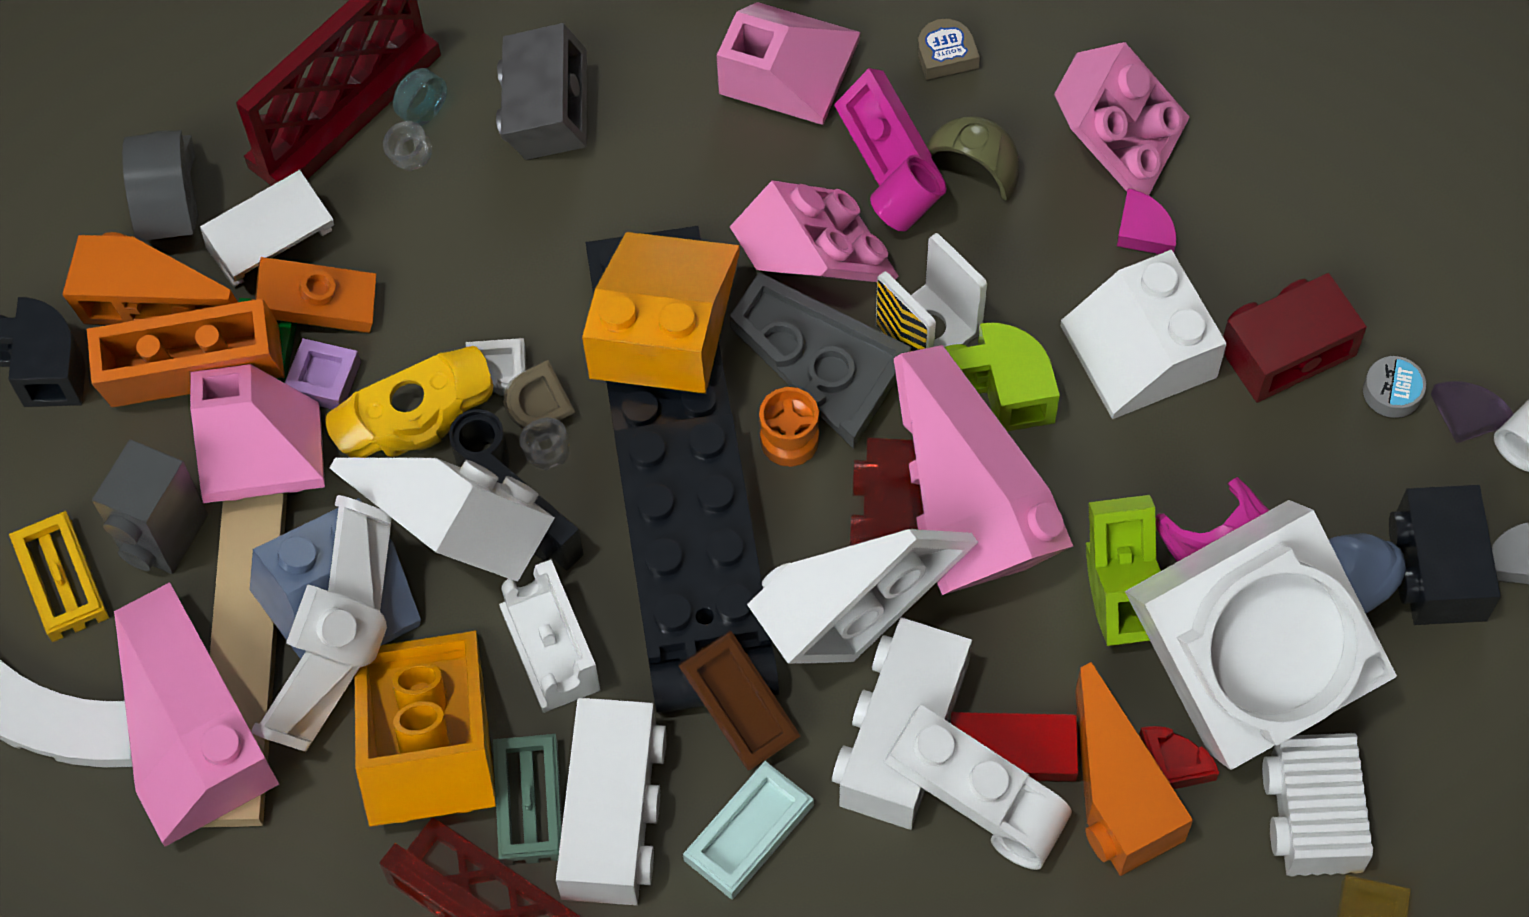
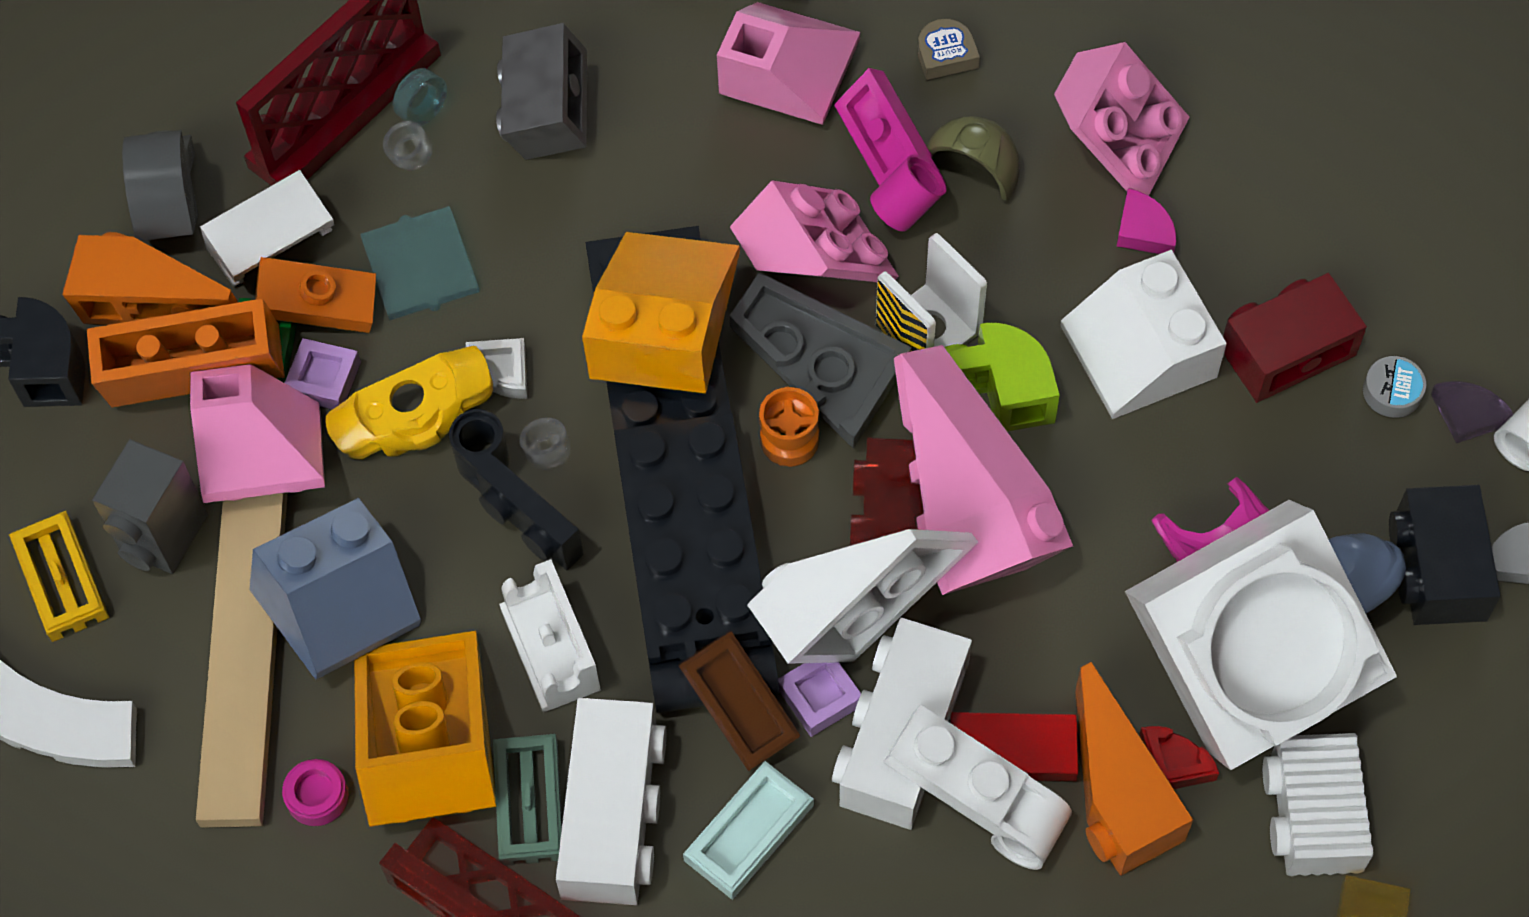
bright pink wedge [114,582,279,847] -> none
white plate [251,495,392,752] -> none
white slope [330,458,554,582] -> none
dark tan tile [503,360,575,429] -> none
lime brick [1086,495,1161,646] -> none
none -> dark pink tile [282,759,349,826]
none -> clear light blue piece [360,206,480,320]
none -> lavender tile [778,662,861,737]

